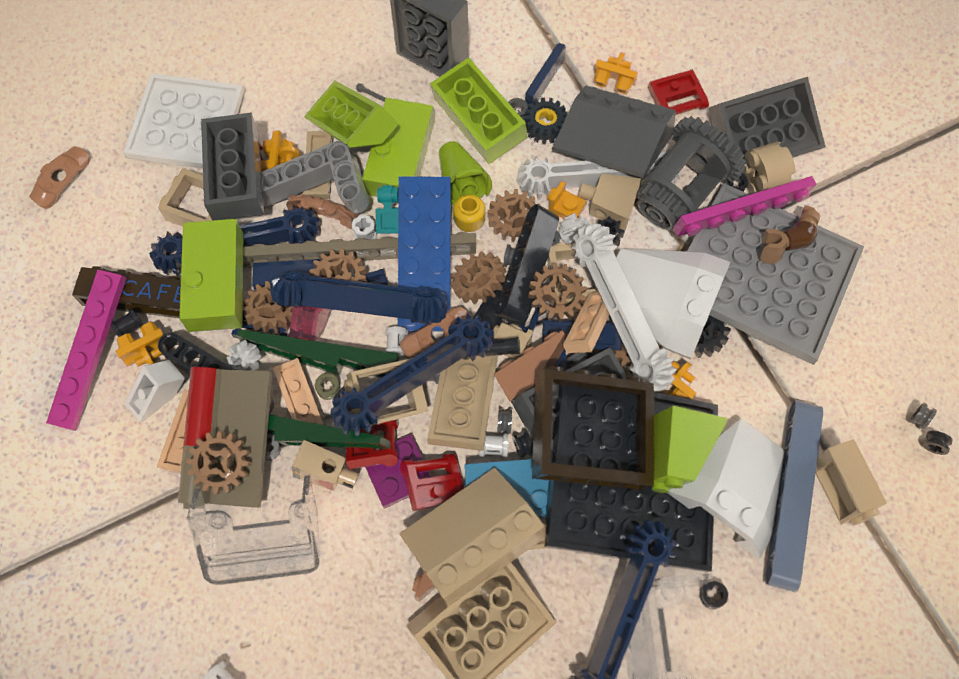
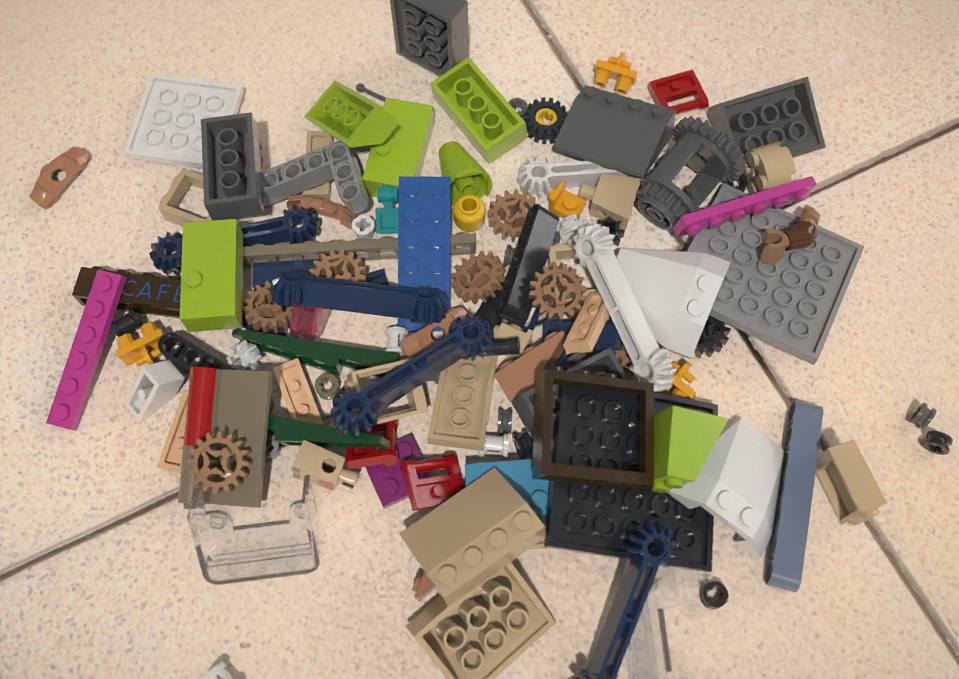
light orange hips [261,130,300,172] -> none
dark blue tile [525,42,566,105] -> none

